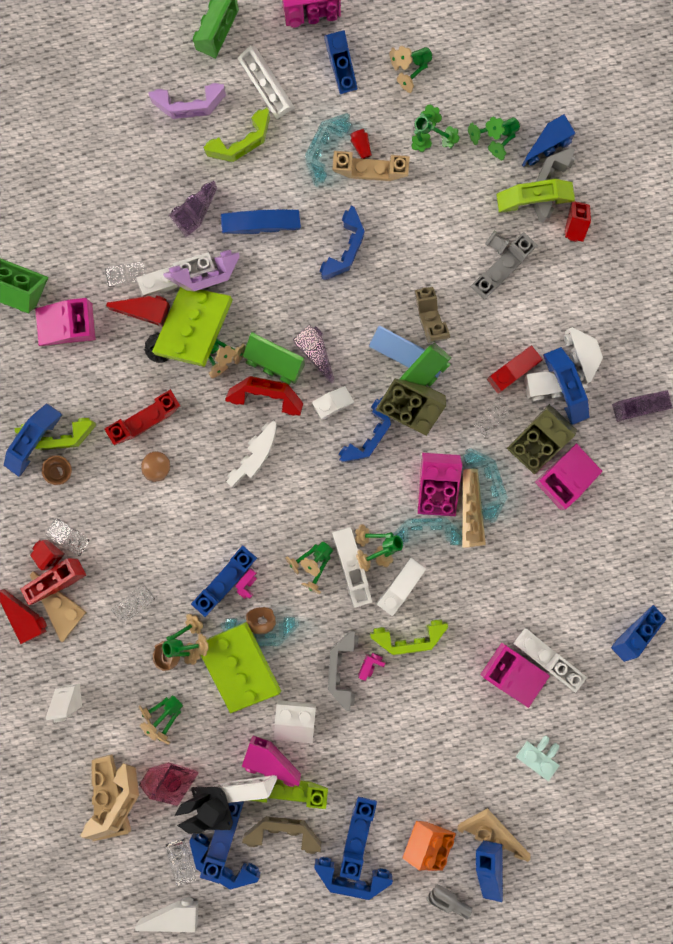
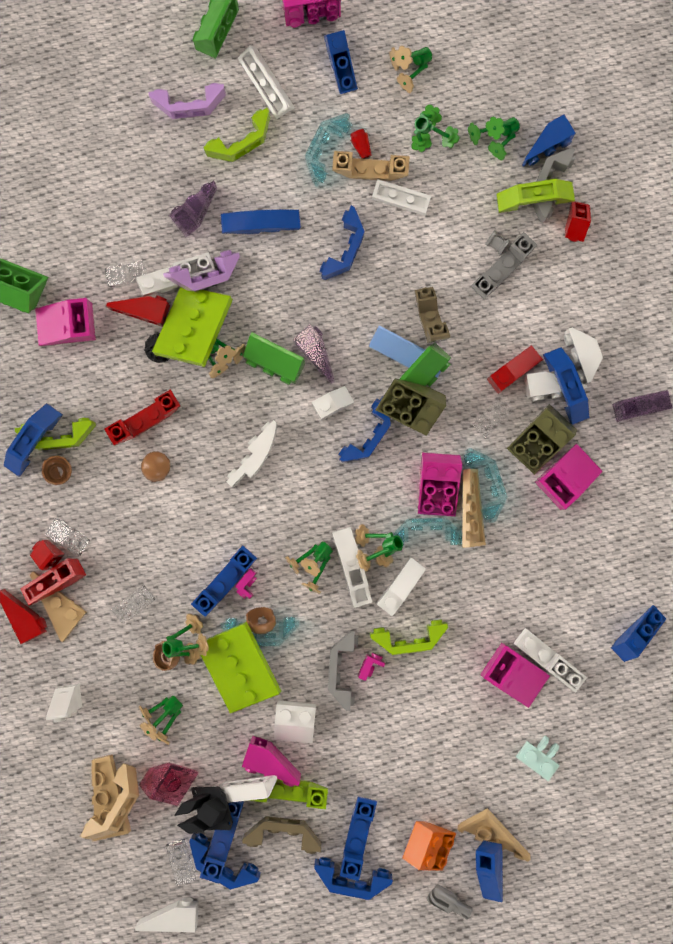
red slope [225,376,304,416] -> none
none -> white plate [372,179,431,216]

